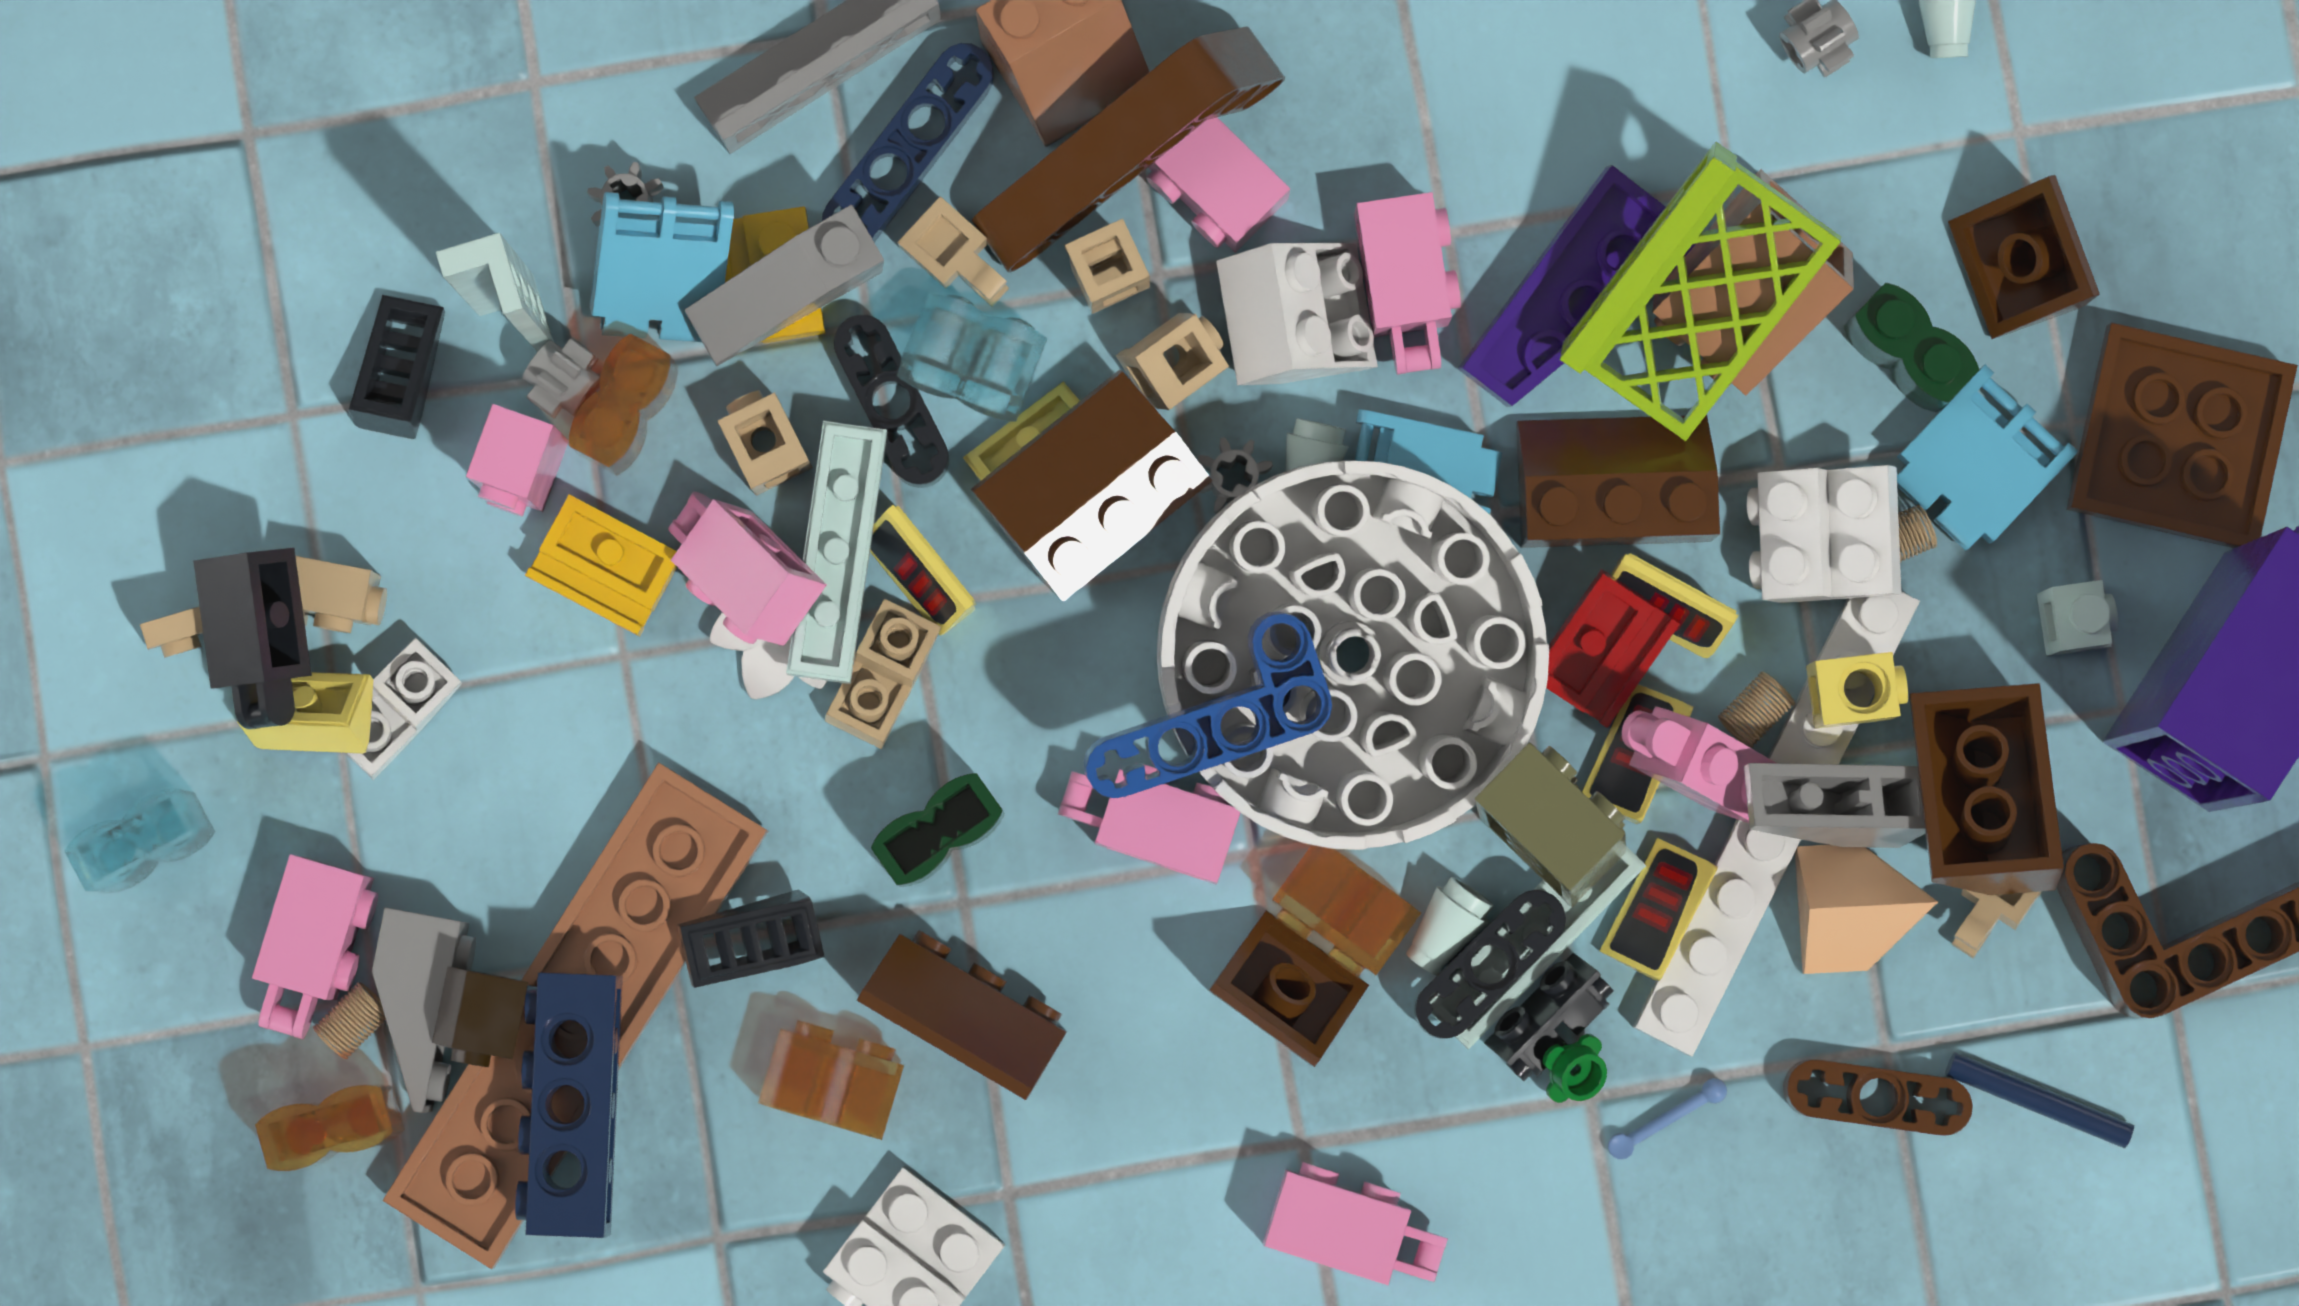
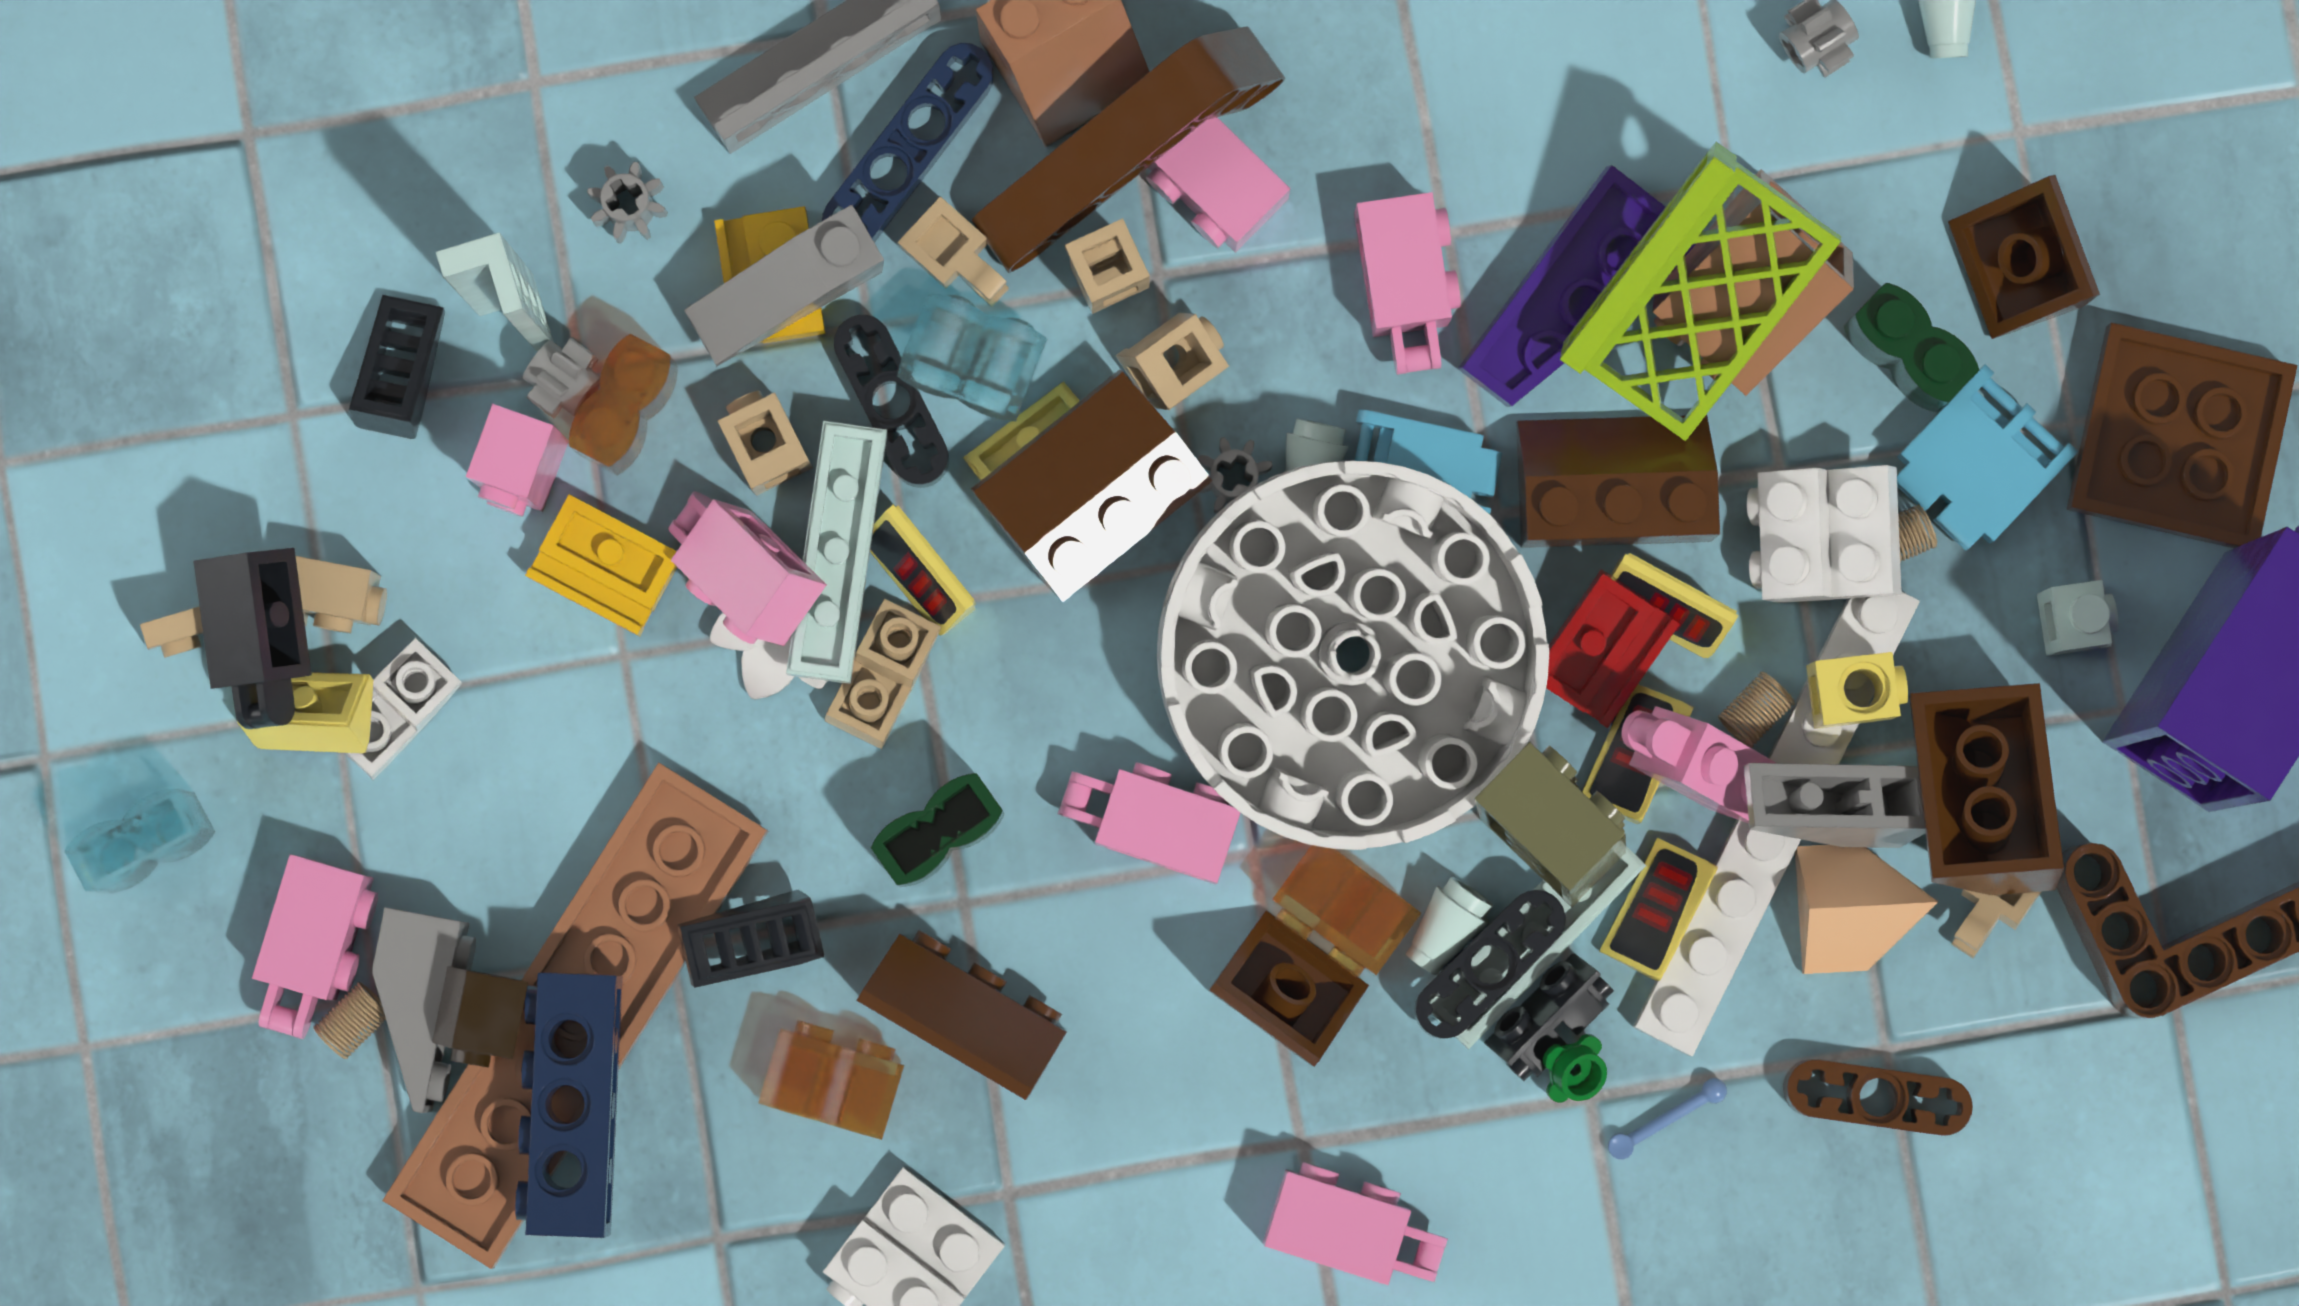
clear orange brick [255,1084,405,1171] -> none
medium azure plate [590,192,734,342] -> none
blue beam [1083,611,1332,798] -> none
white slope [1216,243,1378,385] -> none
dark blue bar [1945,1052,2134,1149] -> none

